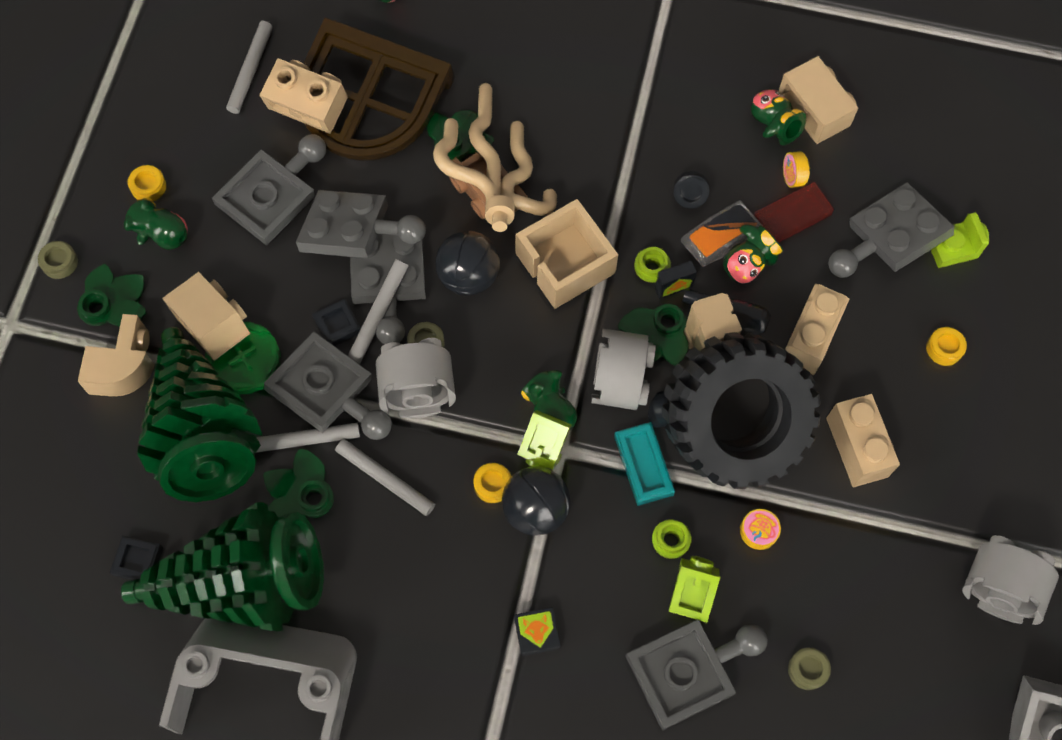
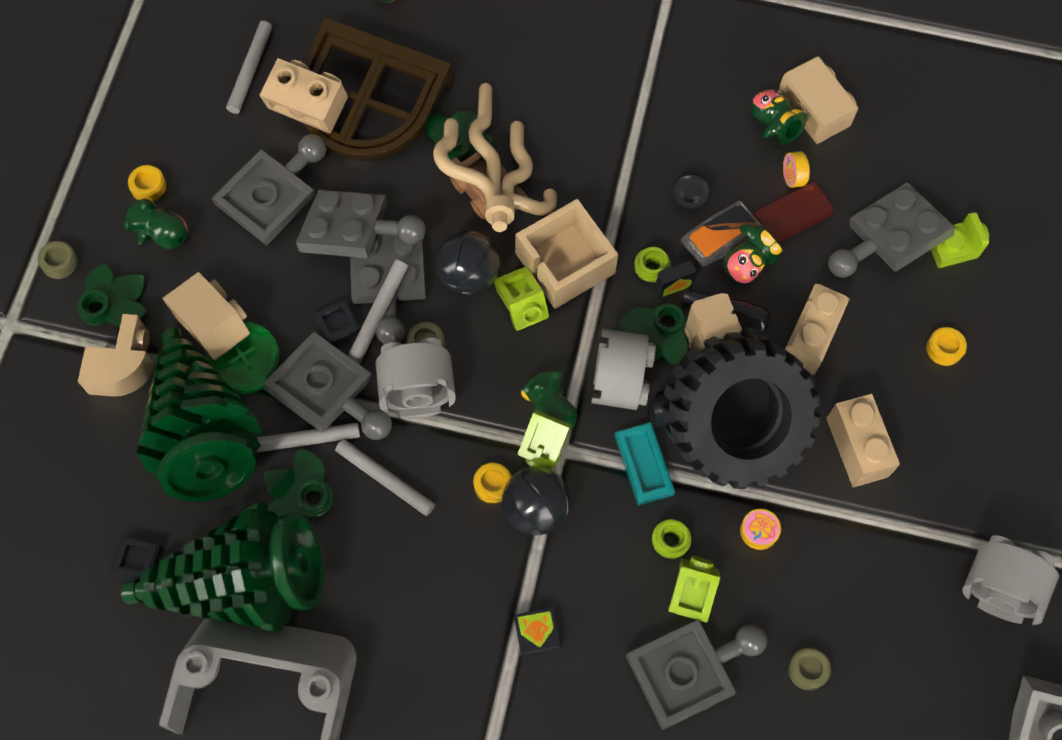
none -> lime bracket [494,266,549,331]

